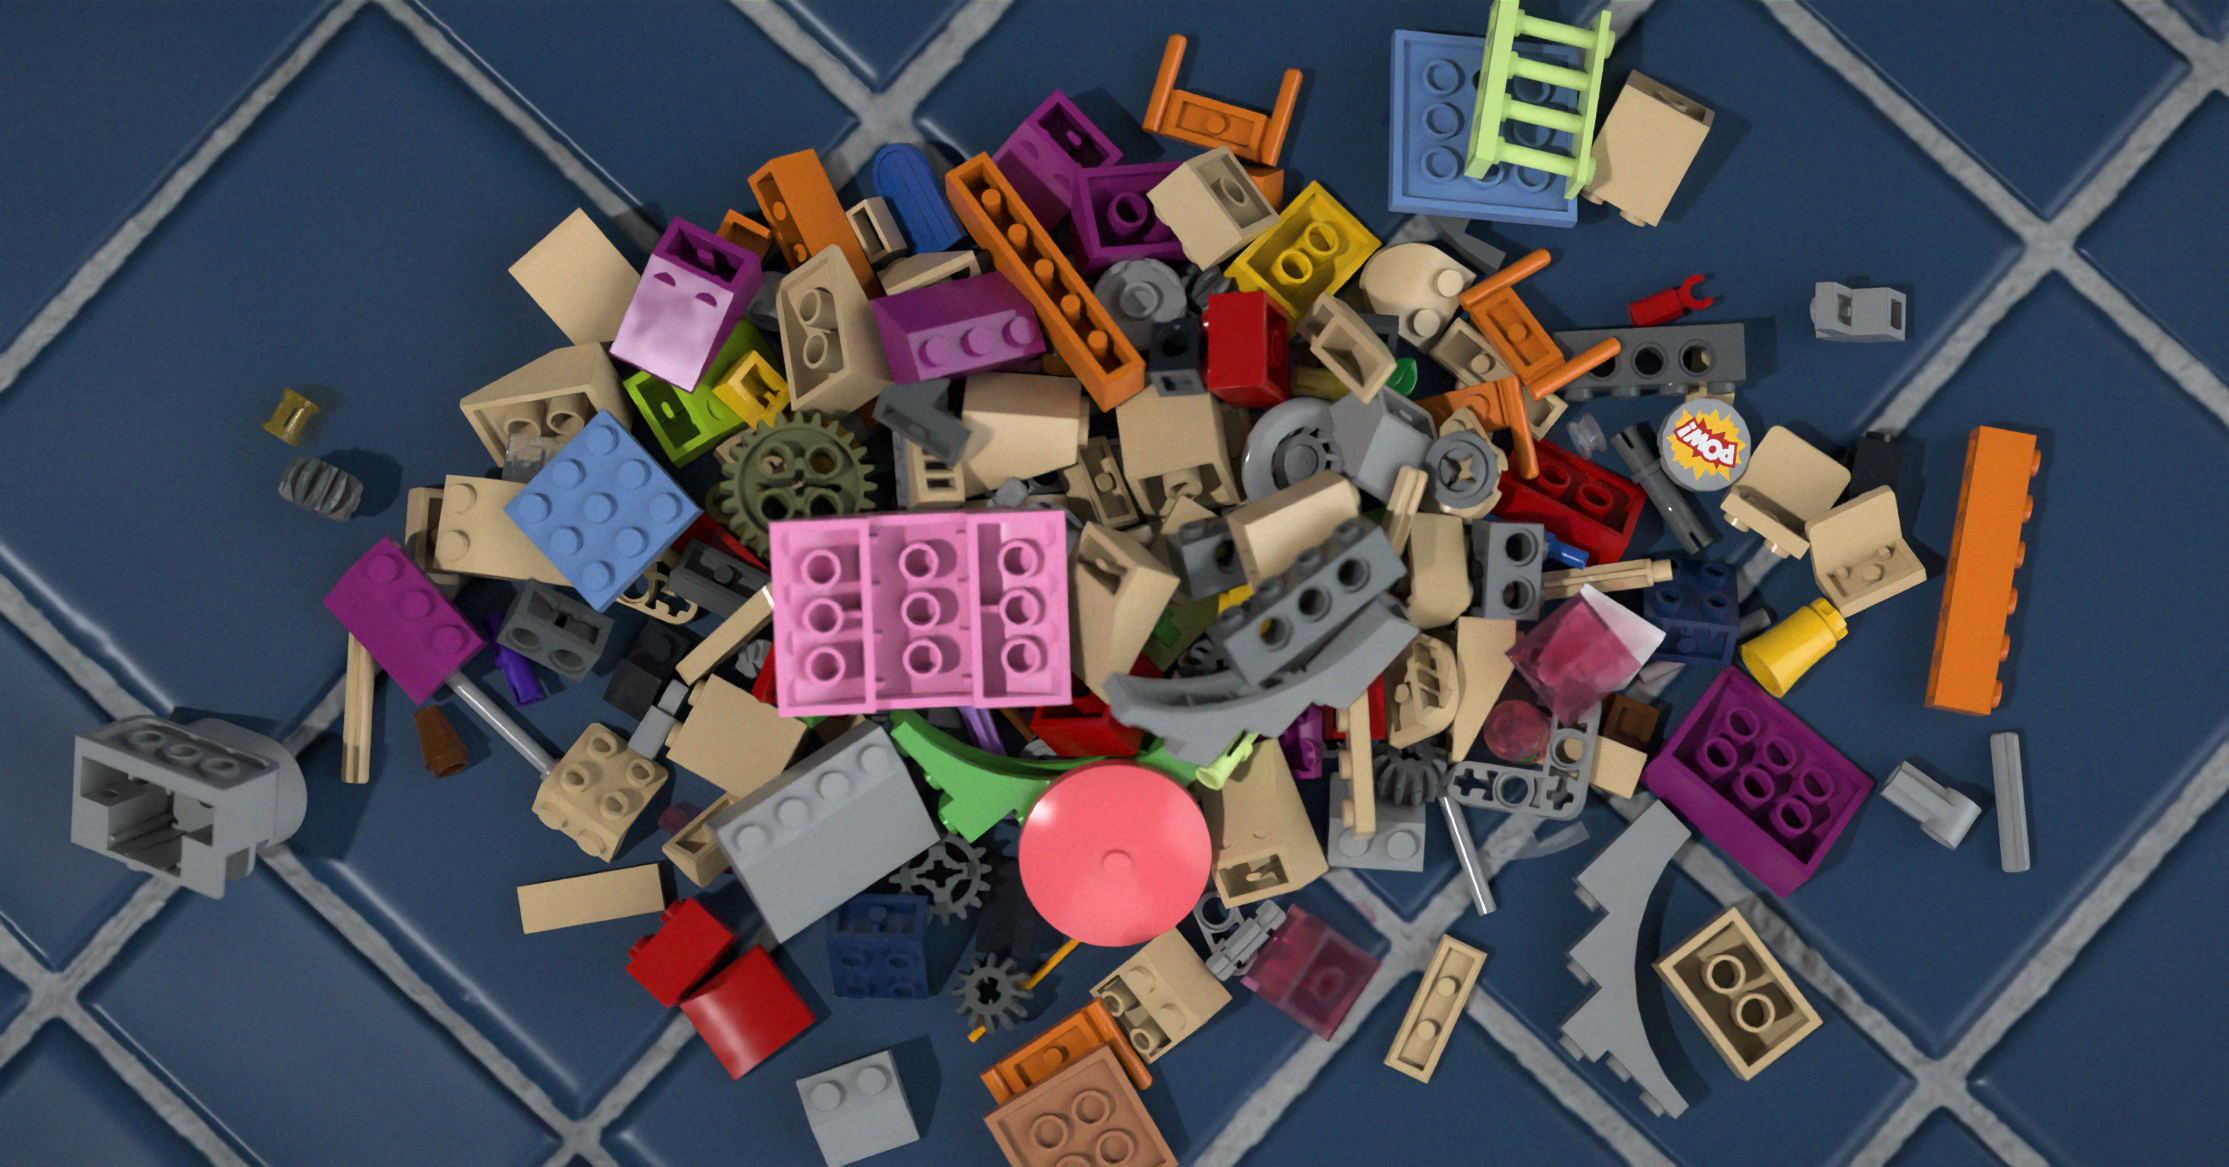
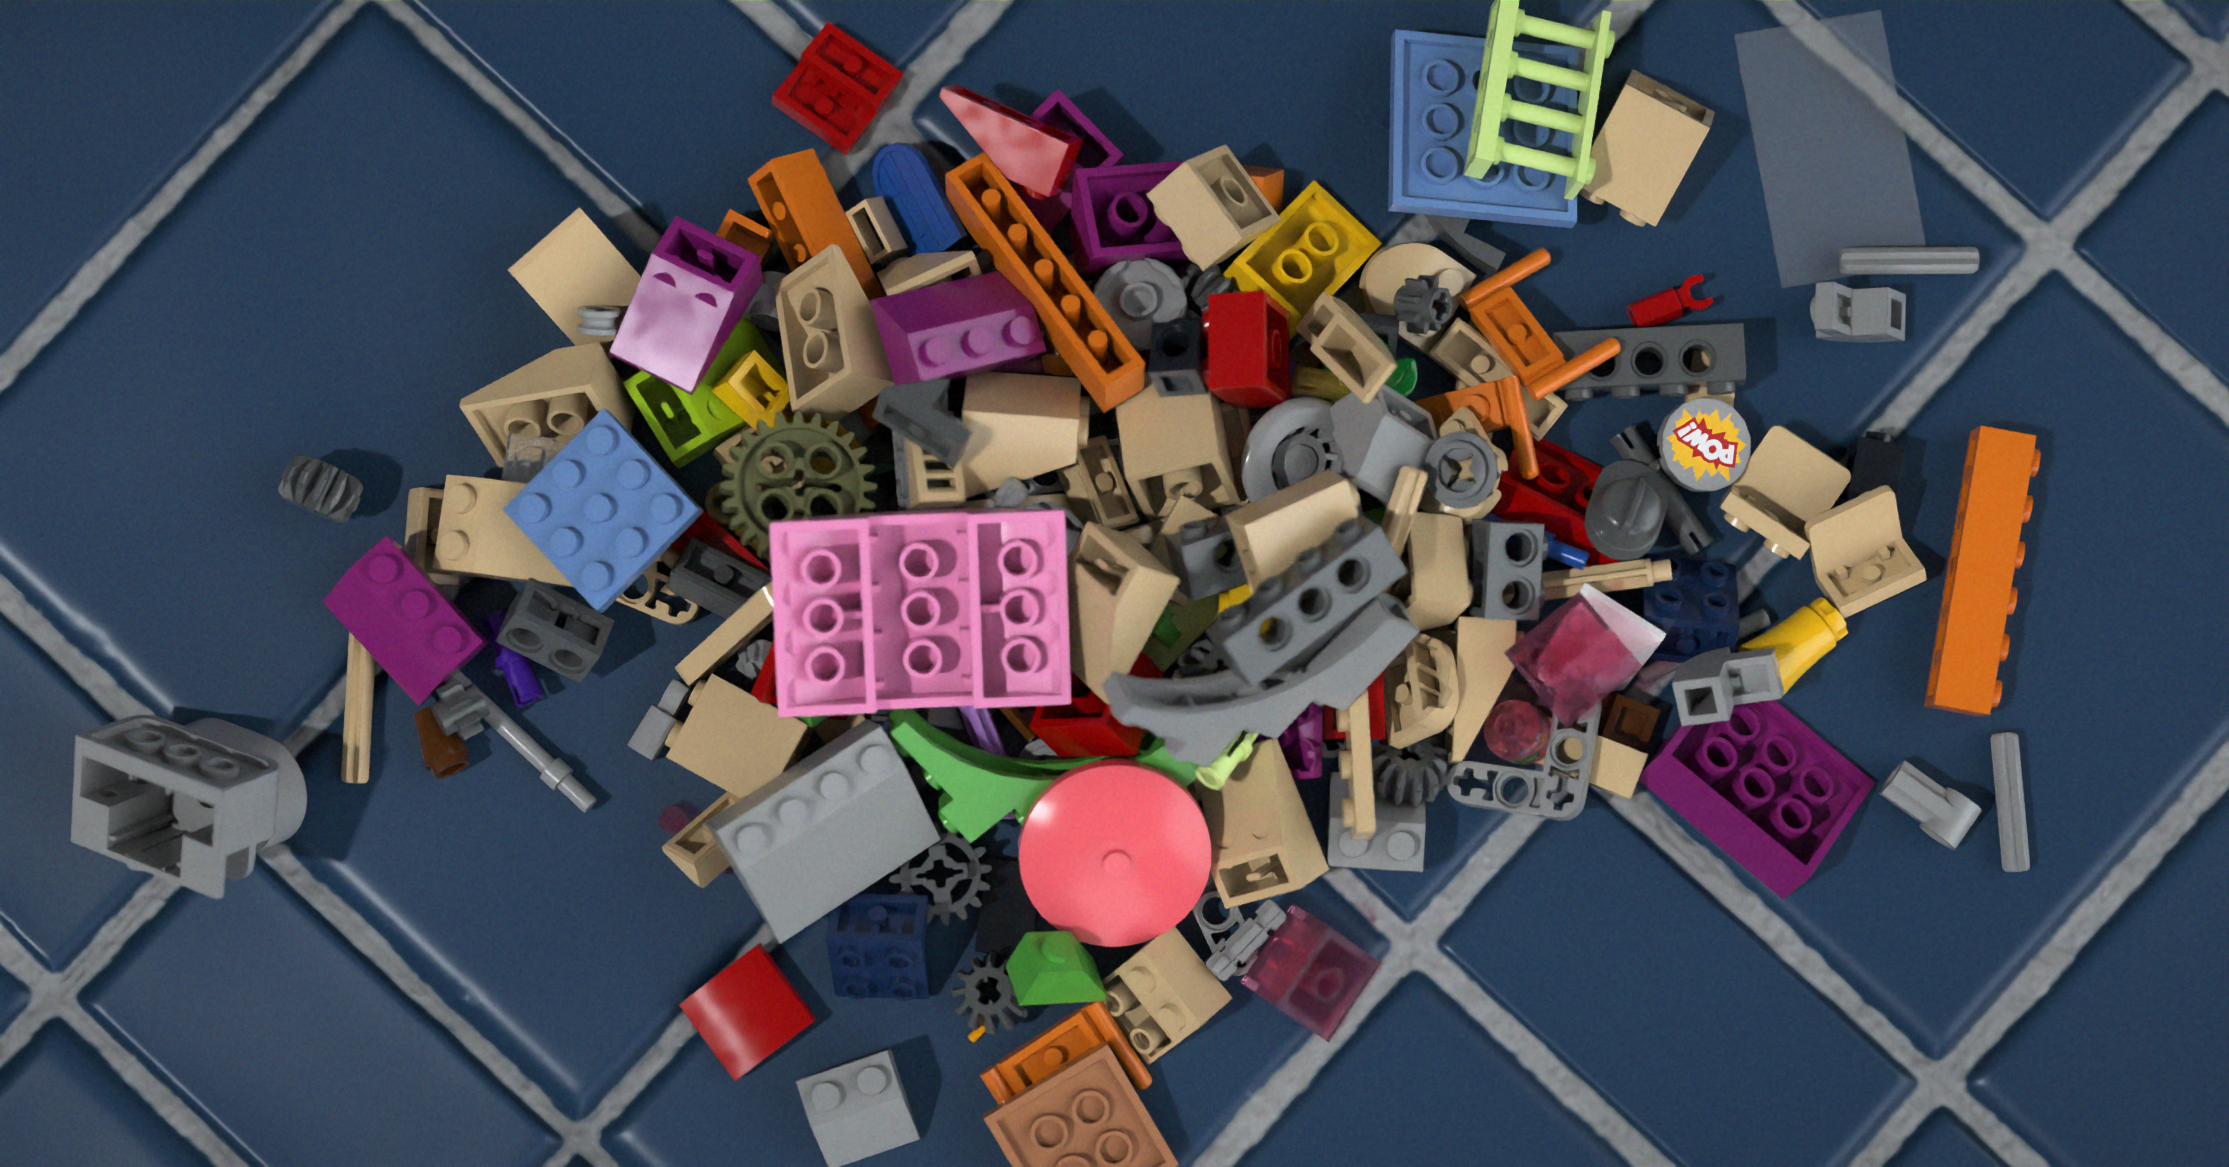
clear yellow bush [260,386,322,448] -> none
tan tile [517,863,667,934] -> none
tan bracket [531,723,668,864] -> none
black slope [603,618,693,722] -> none
red brick [625,897,742,1008] -> none
orange plate [1141,34,1303,168] -> none
tan tile [1383,934,1487,1084] -> none
light grey bar [1437,785,1497,916] -> none
clear slope [1484,821,1590,860] -> none
light grey arch [1556,799,1692,1119] -> none
clear bush [1566,412,1607,460] -> none
tan brick [1651,907,1823,1081] -> none
none -> dark grey gear [430,679,490,741]
none -> light grey bush [577,305,621,336]
none -> red slope [771,21,904,156]
none -> slope [939,84,1083,200]
none -> bright green slope [1005,931,1107,1006]
none -> dark grey gear [1393,275,1453,335]
none -> dark grey piece [1584,460,1669,561]
none -> light grey brick [1672,647,1784,726]
none -> clear piece [1734,10,1926,288]
none -> light grey axle [1838,247,1979,274]

